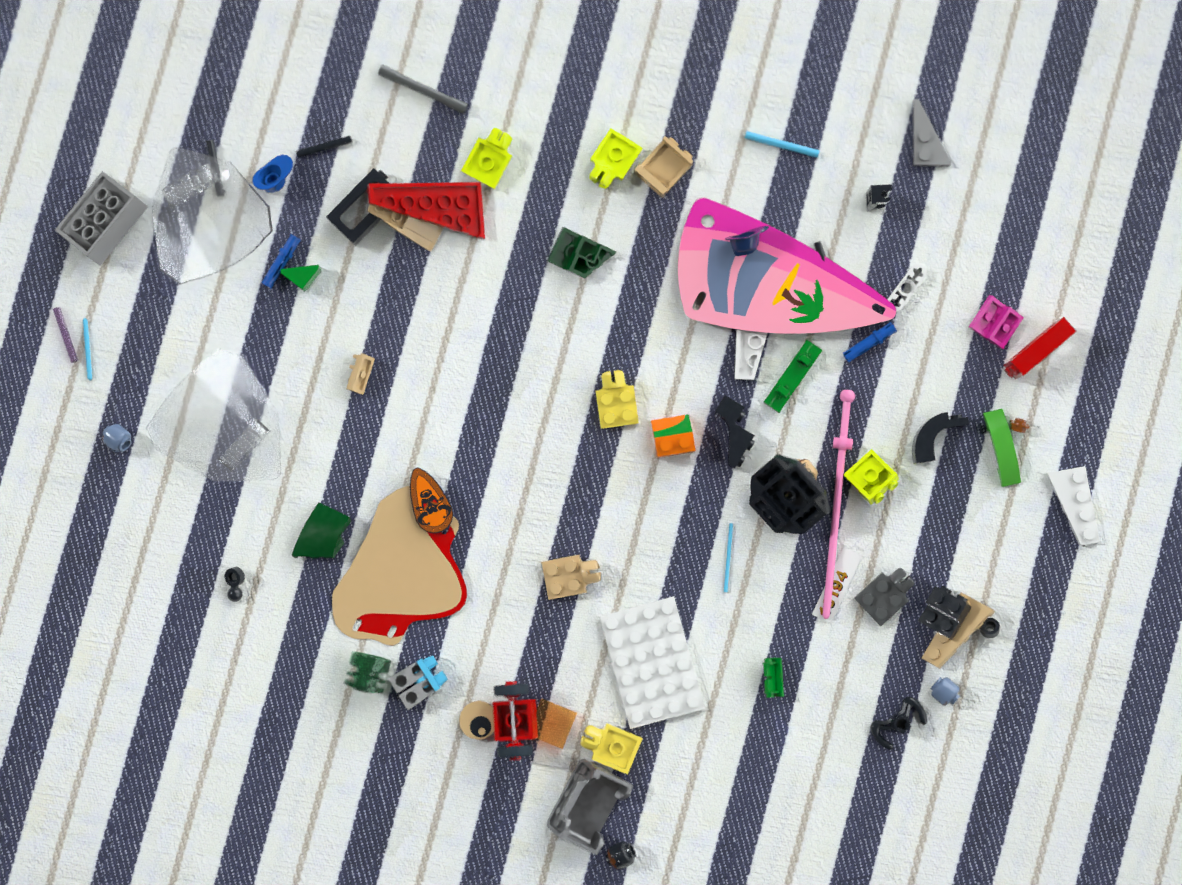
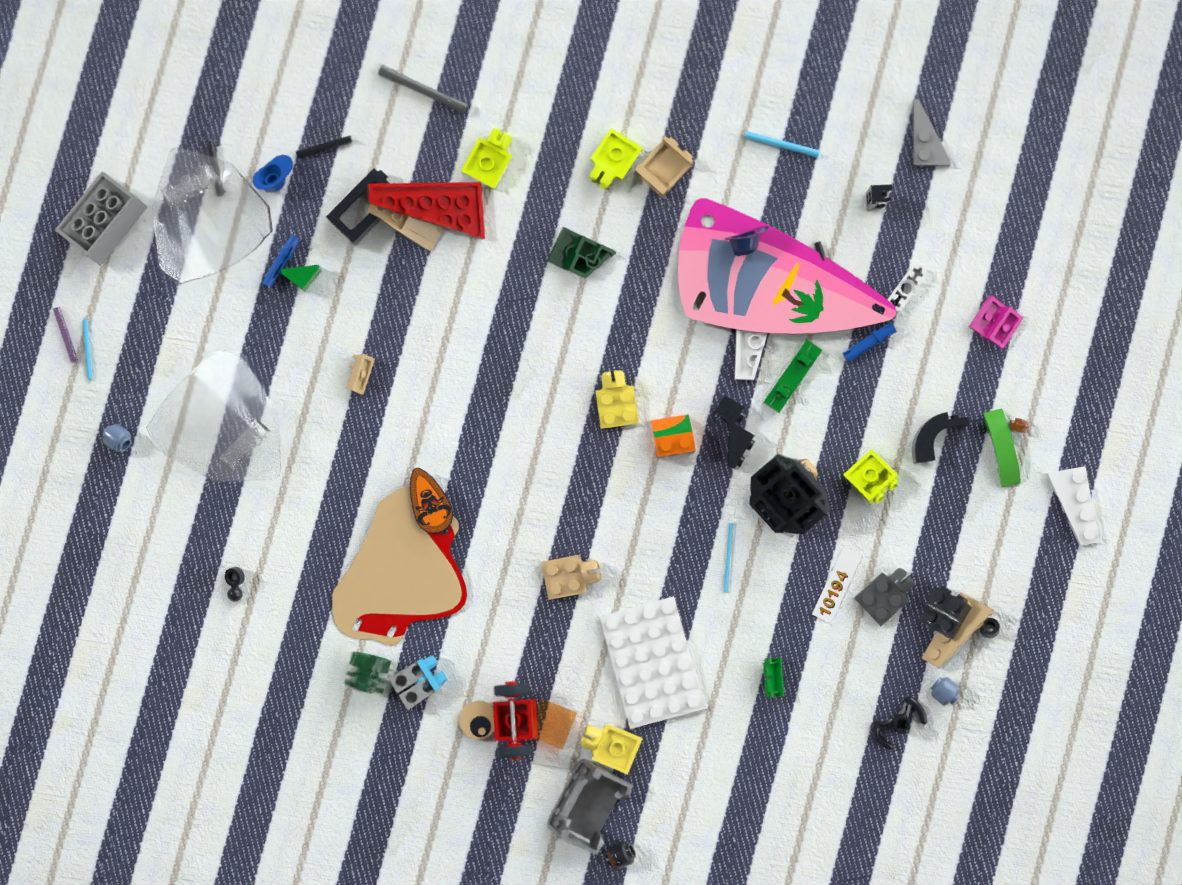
dark green slope [292,502,351,558] -> none
bright pink bar [823,390,855,619] -> none
red piece [1003,317,1077,380] -> none

